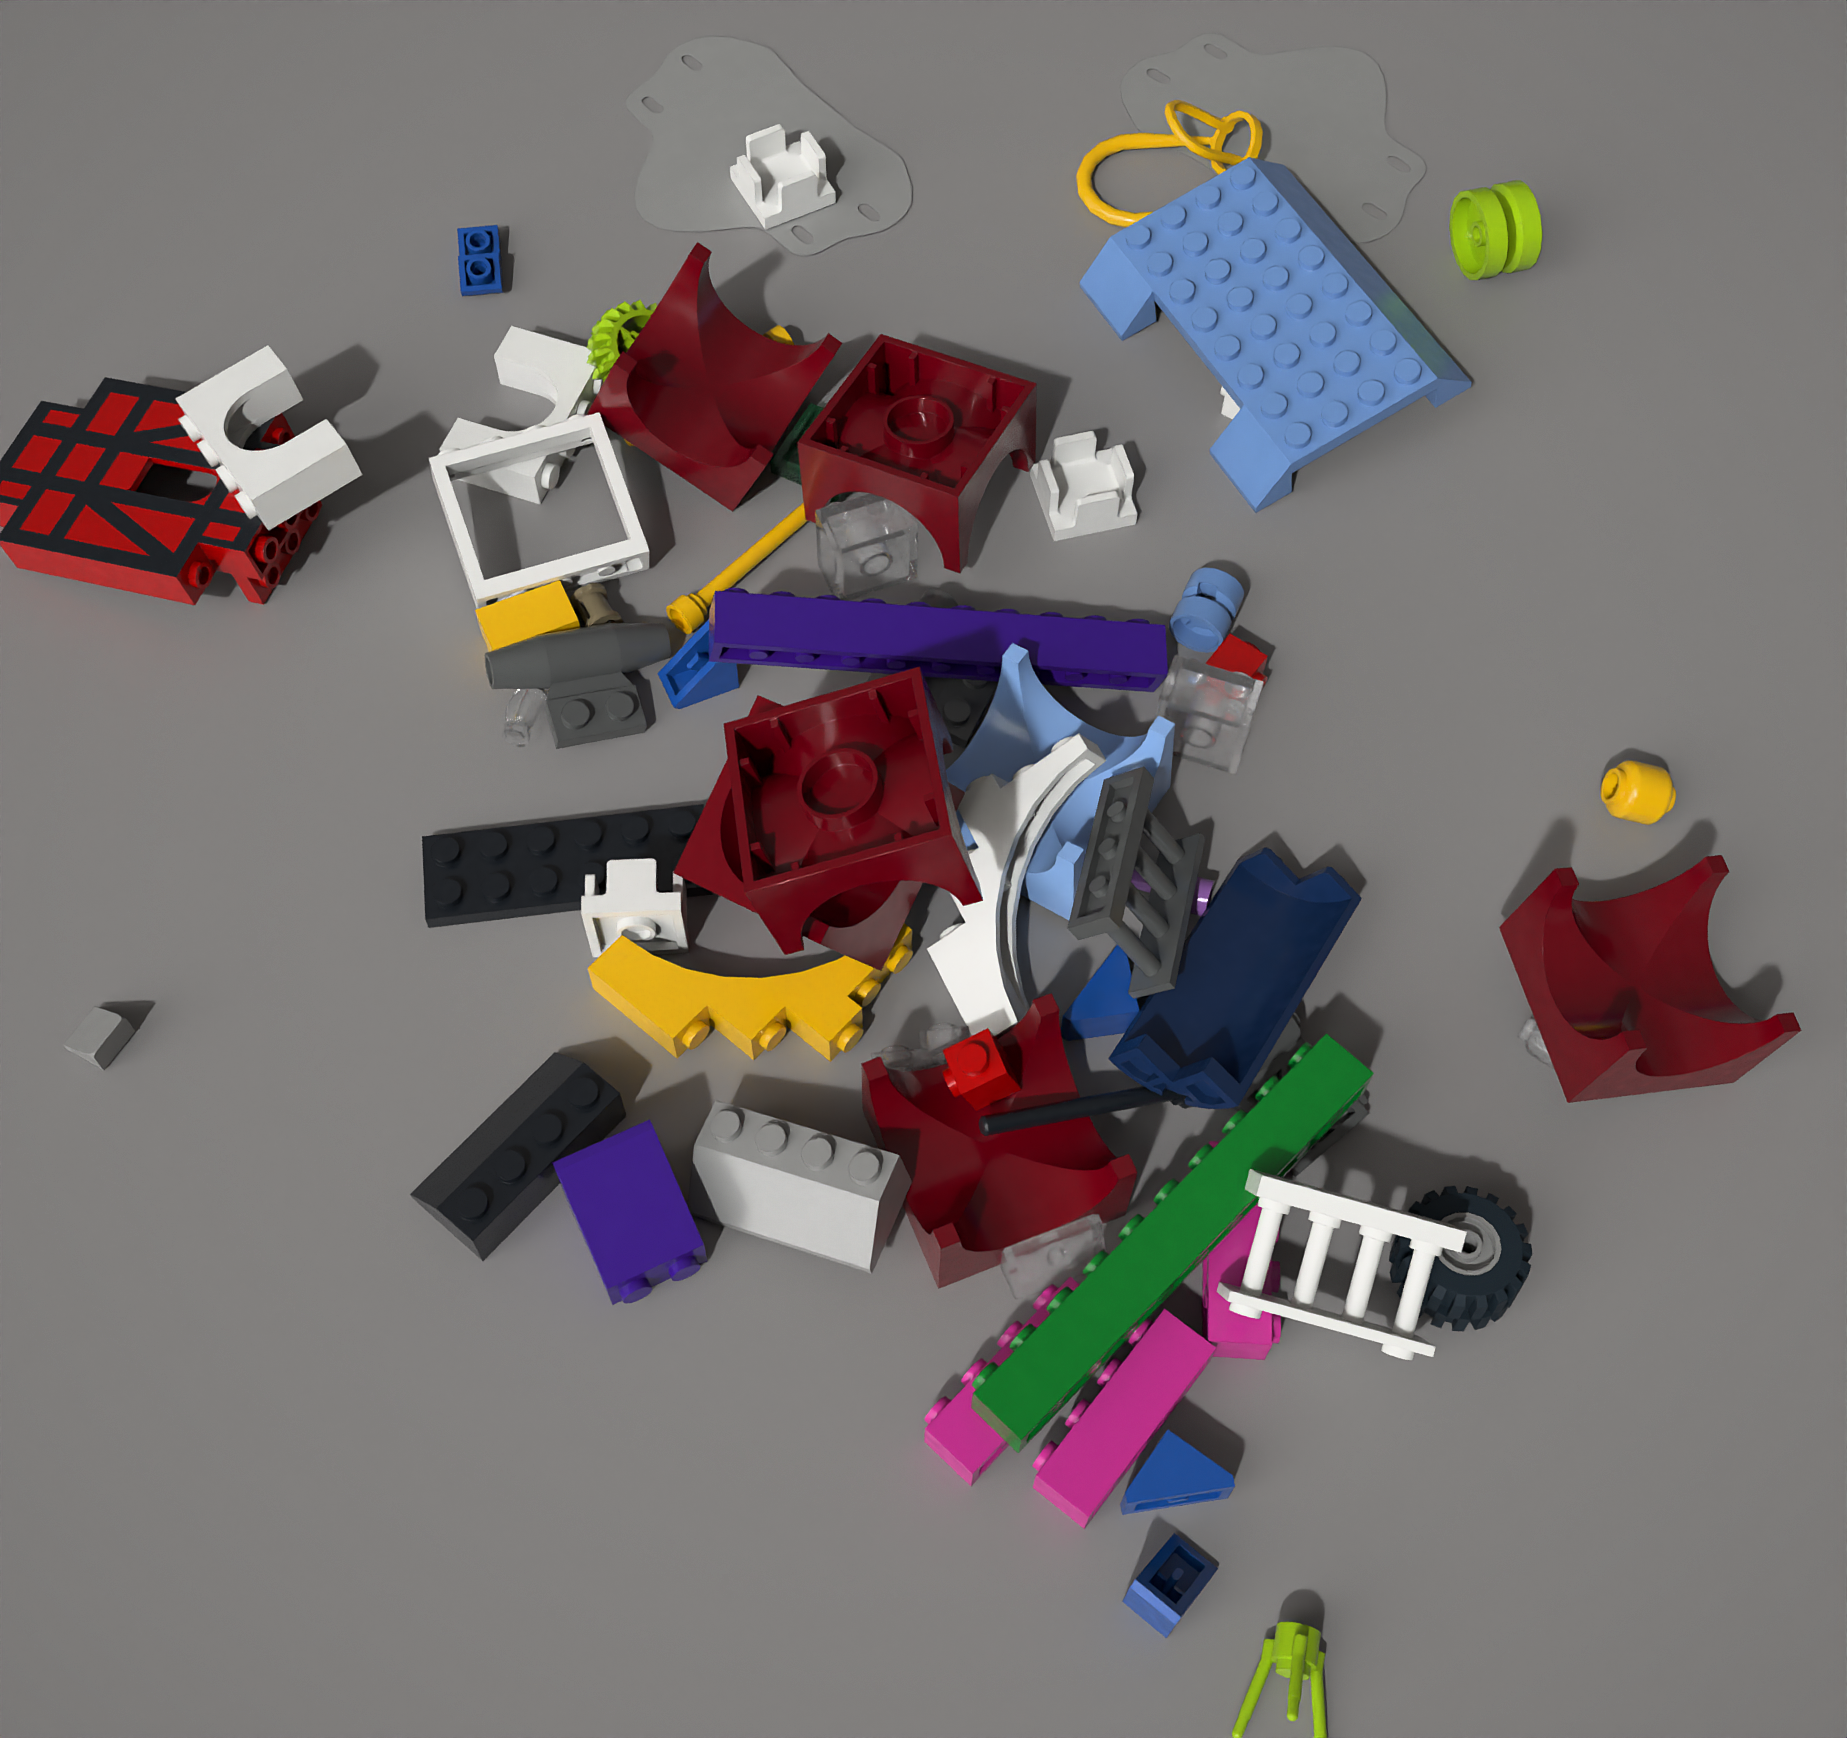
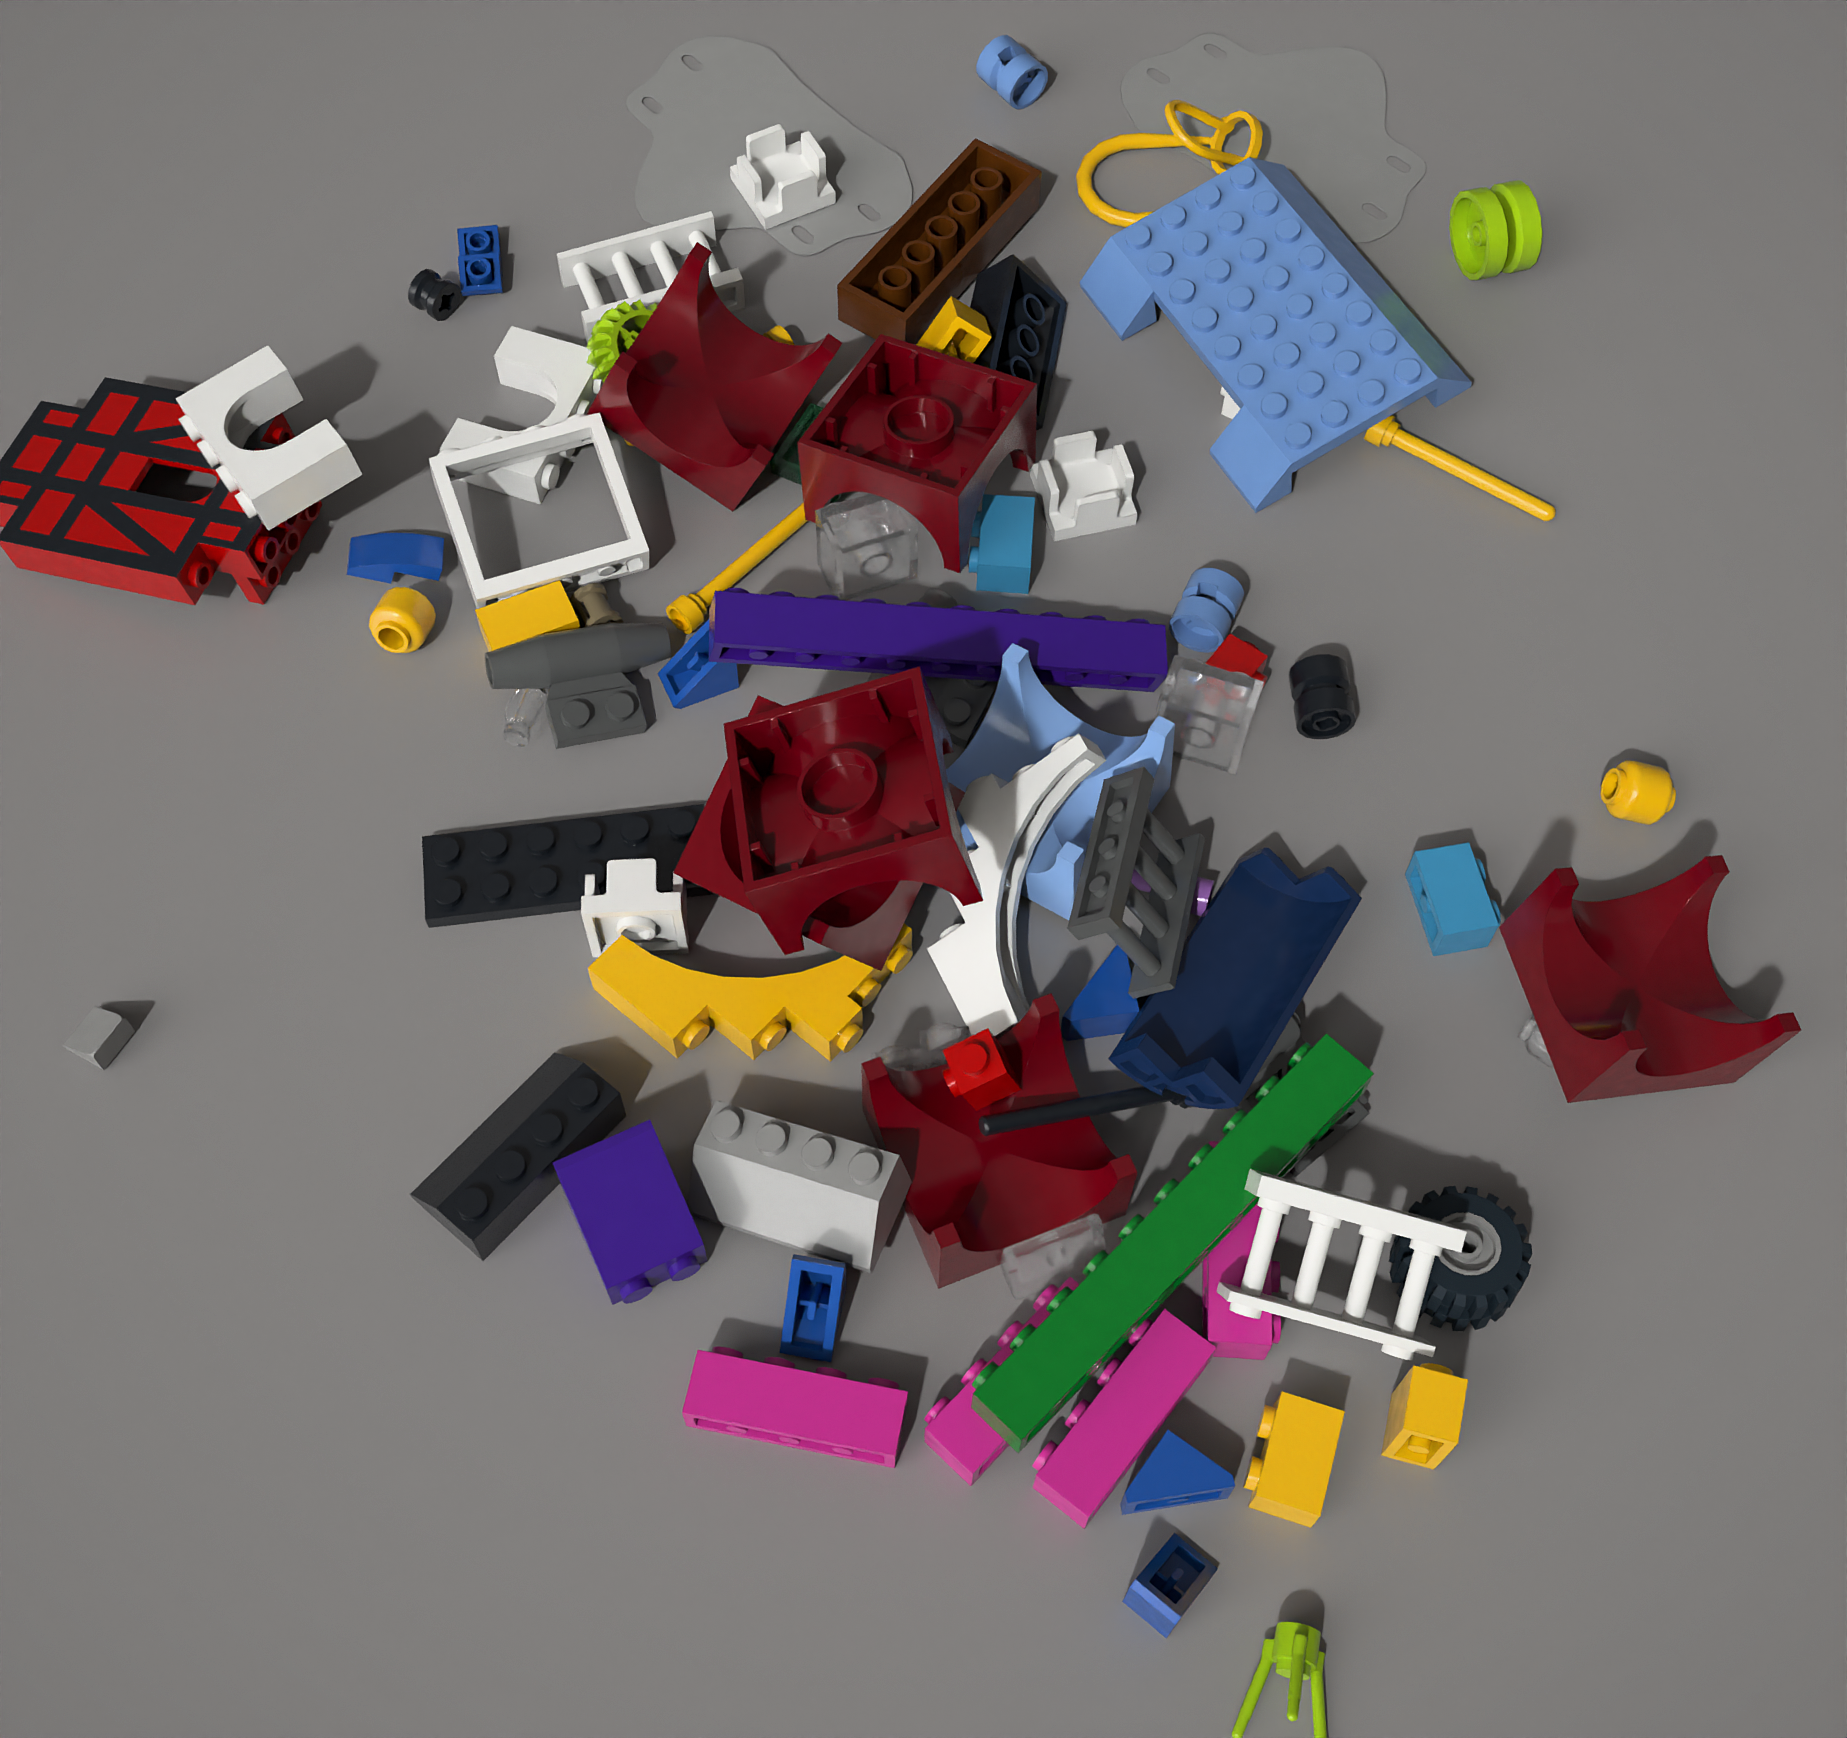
none -> blue slope [346,533,444,584]
none -> yellow head [369,587,436,653]
none -> black wheel [408,269,461,321]
none -> white fence [556,211,745,344]
none -> dark pink brick [682,1346,908,1468]
none -> blue slope [780,1254,847,1362]
none -> reddish brown brick [837,138,1042,344]
none -> yellow brick [916,296,992,363]
none -> dark azure brick [969,494,1035,594]
none -> black slope [970,254,1067,431]
none -> medium blue wheel [976,35,1048,109]
none -> yellow brick [1243,1391,1345,1528]
none -> black wheel [1288,654,1356,739]
none -> yellow piece [1364,415,1556,521]
none -> yellow brick [1381,1363,1468,1470]
none -> dark azure brick [1405,842,1501,956]

